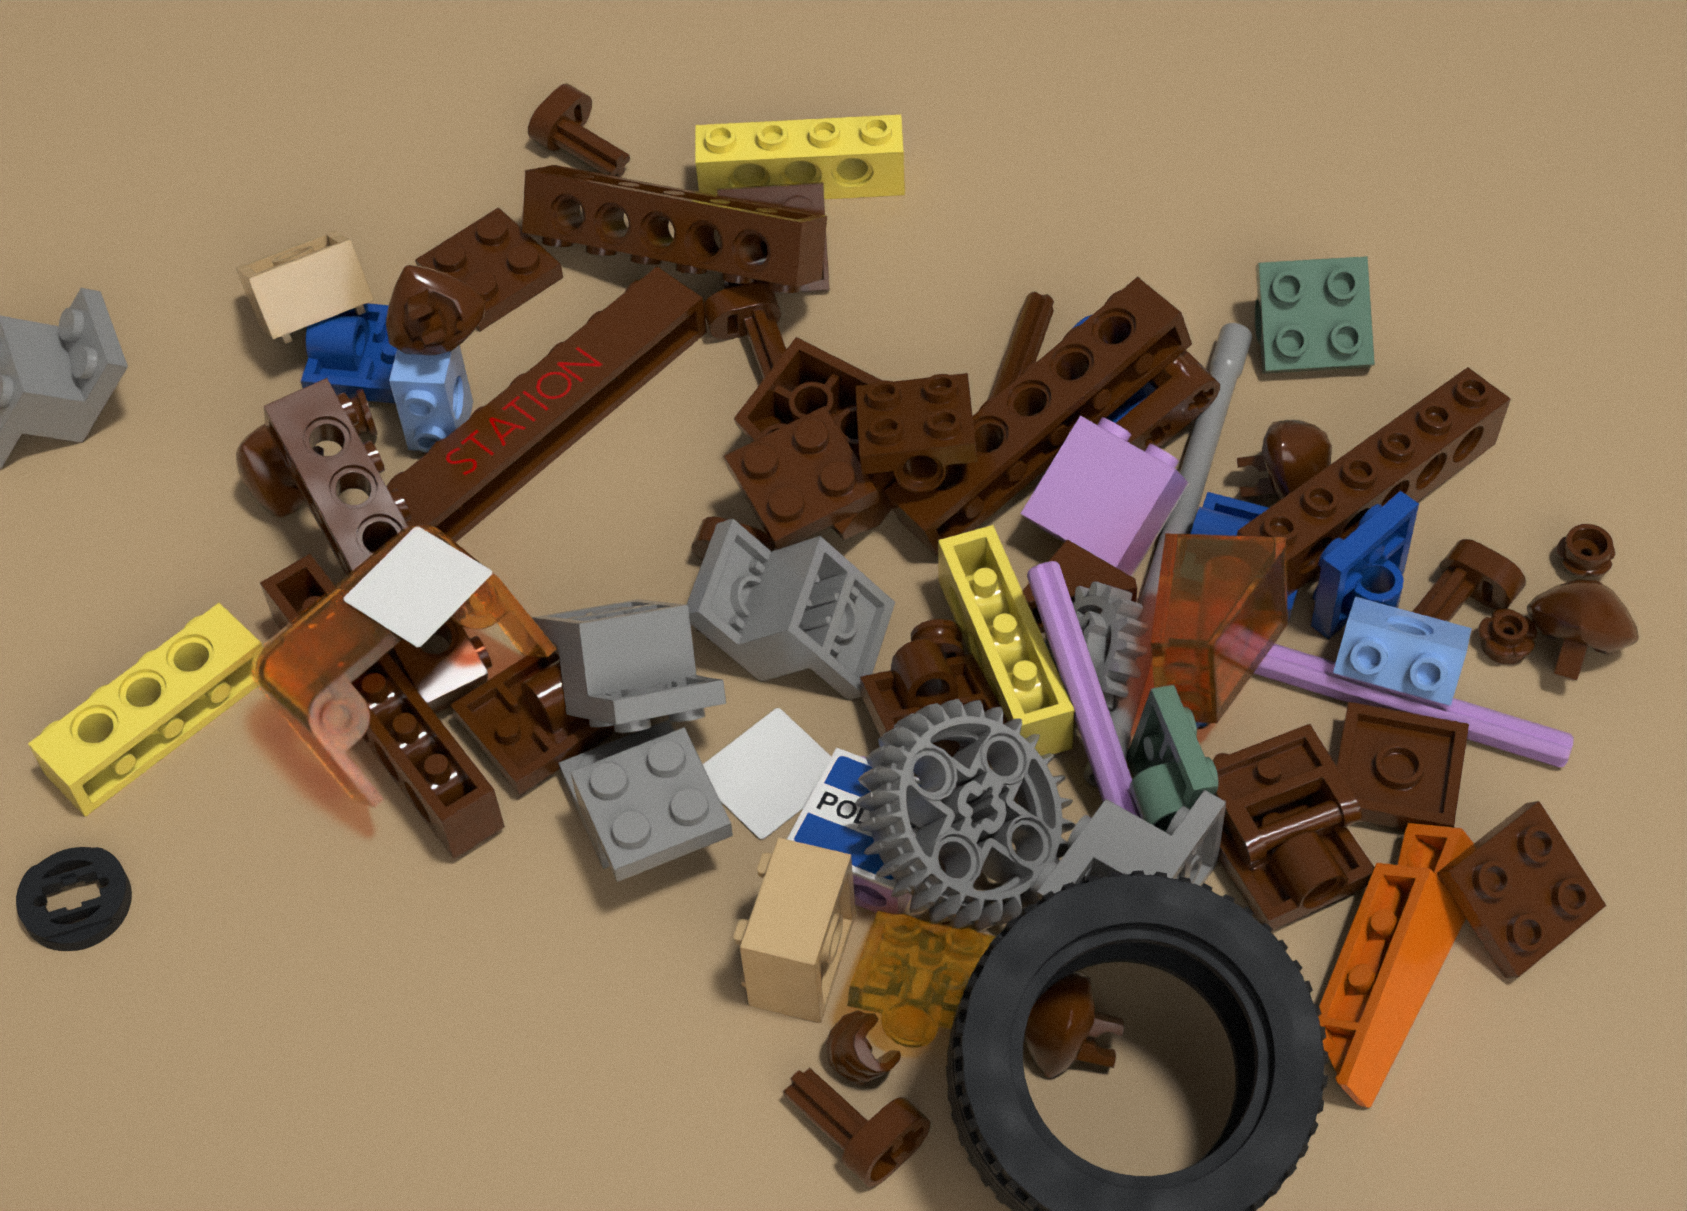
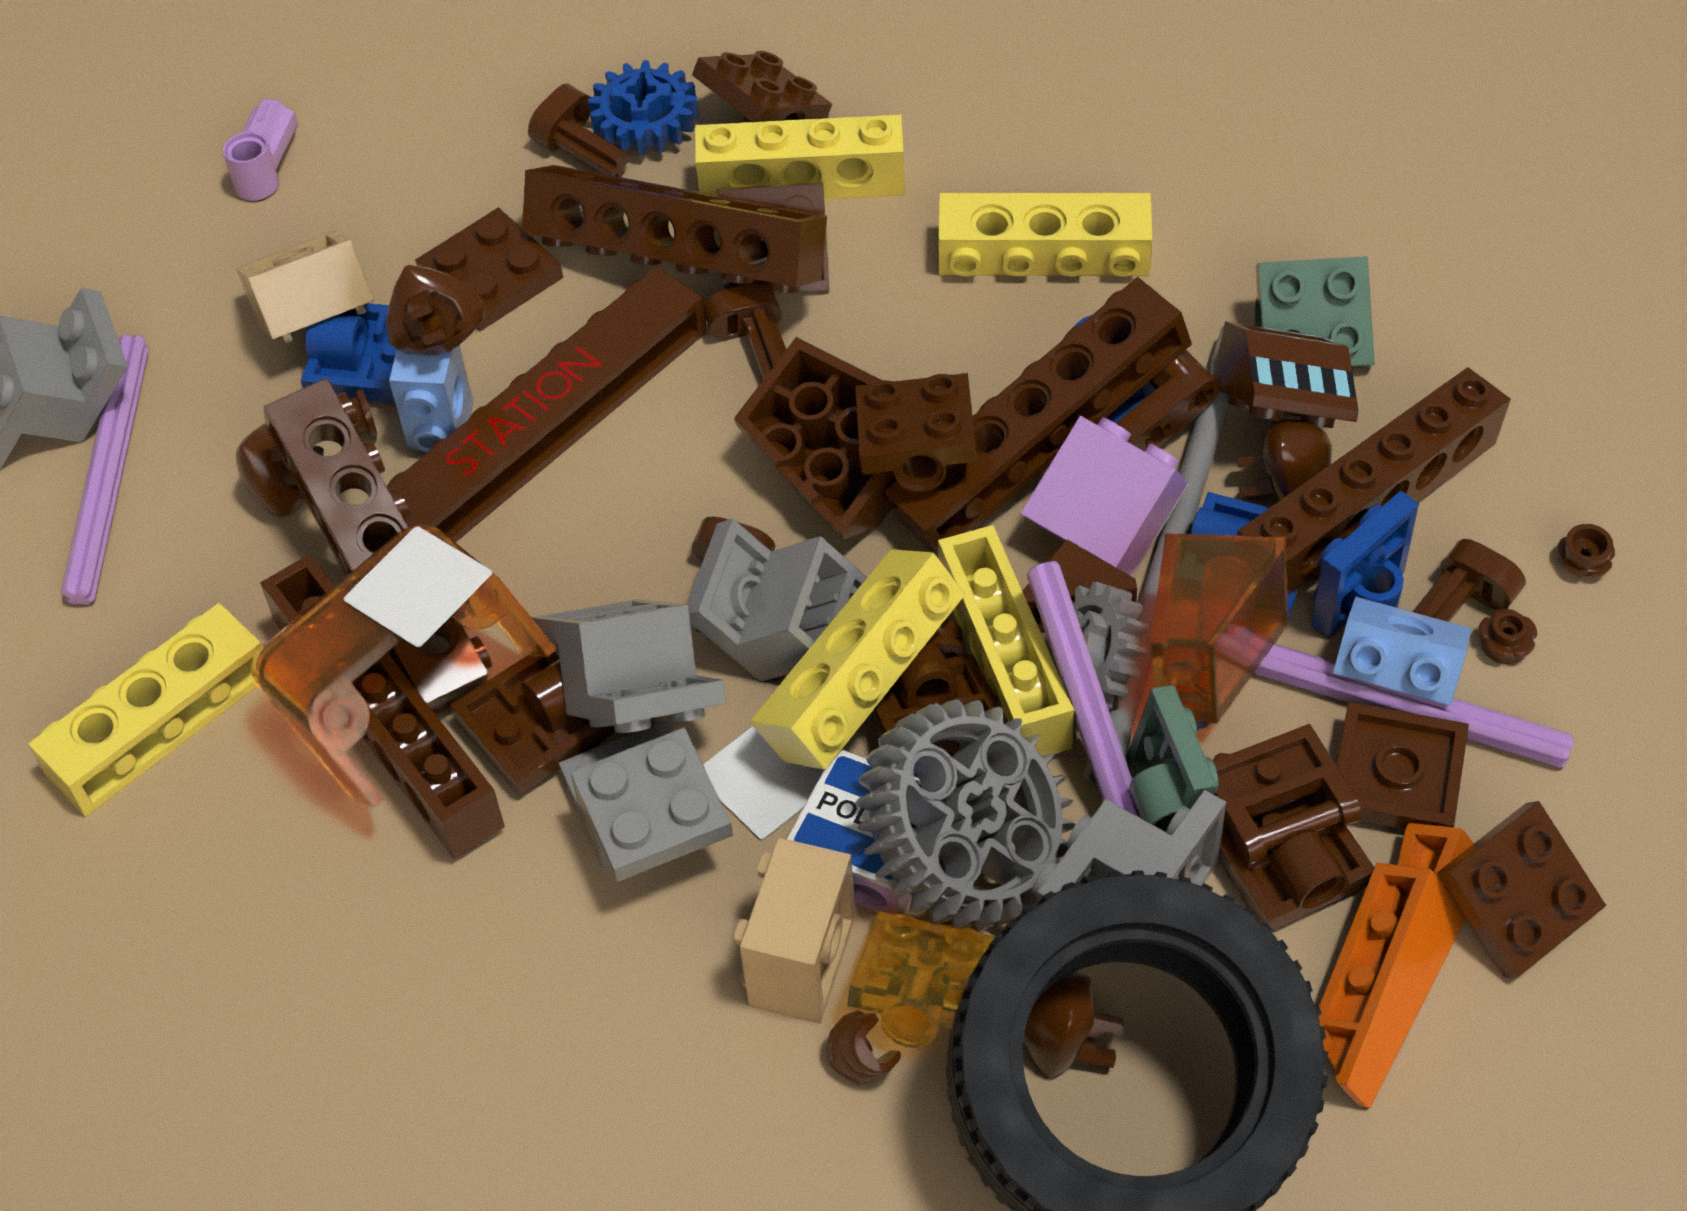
black piece [16,847,132,951] -> none
reddish brown plate [724,406,879,550] -> none
reddish brown piece [783,1067,931,1187] -> none
reddish brown axle [989,292,1054,399] -> none
reddish brown piece [1527,579,1639,680] -> none
none -> lavender axle [61,334,149,605]
none -> lavender piece [223,99,298,201]
none -> blue gear [588,60,699,156]
none -> reddish brown plate [692,51,833,122]
none -> light yellow brick [749,549,965,770]
none -> light yellow brick [938,193,1152,277]
none -> reddish brown slope [1213,321,1359,428]

